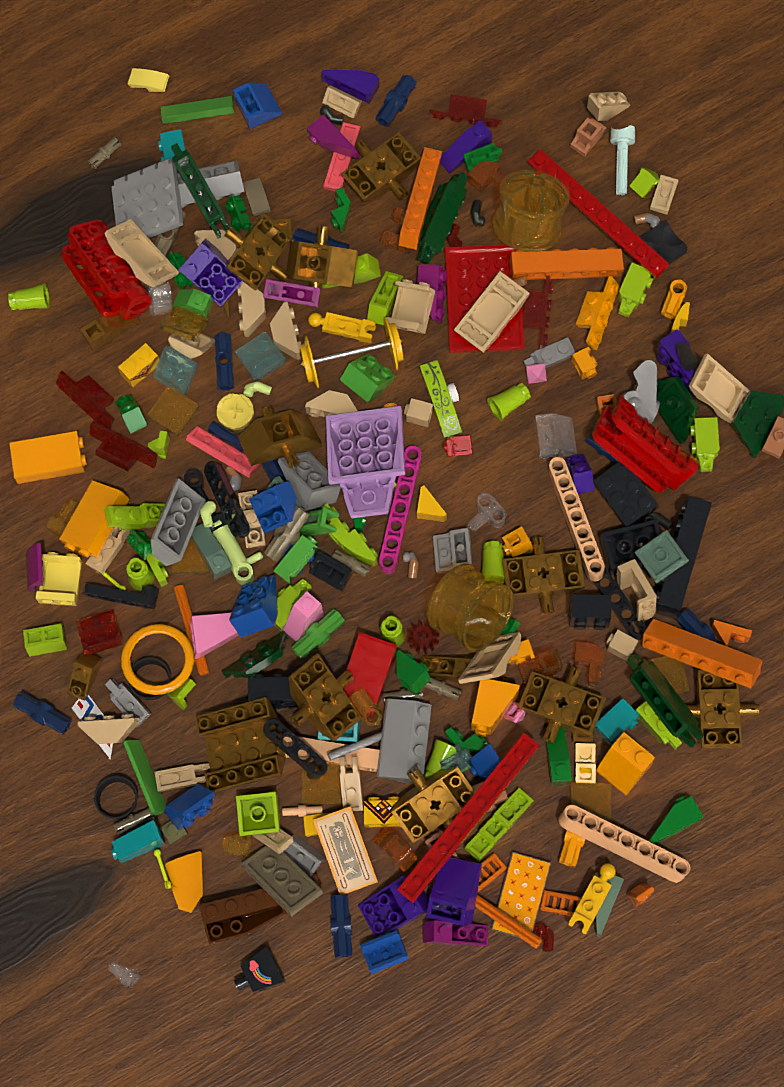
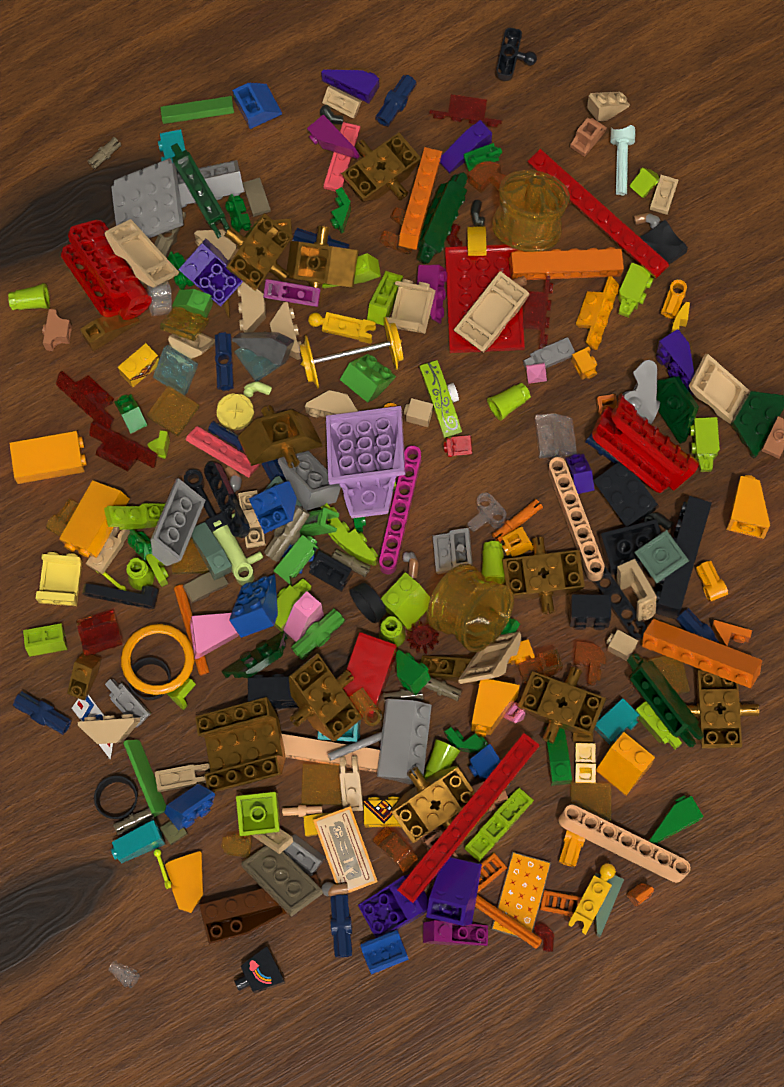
magenta slope [26,543,43,592] -> none
light yellow slope [128,68,169,92] -> none
yellowish green arm [200,501,216,527] -> none
black beam [263,719,328,780] -> none
yellow slope [417,485,447,522] -> none
clear light blue bracket [440,744,471,772] -> none
clear smoke cone [675,341,699,371] -> none
none -> nougat brick [42,309,72,351]
none -> dark tan slope [183,572,228,603]
none -> flat silver slope [232,332,295,365]
none -> medium nougat arm [321,882,349,896]
none -> black tyre [350,583,386,624]
none -> lime slope [381,572,434,631]
none -> yellow slope [467,227,487,256]
none -> orange pin [492,499,543,543]
none -> black piece [496,28,537,81]
none -> light orange piece [696,561,728,602]
none -> light orange slope [726,475,770,539]

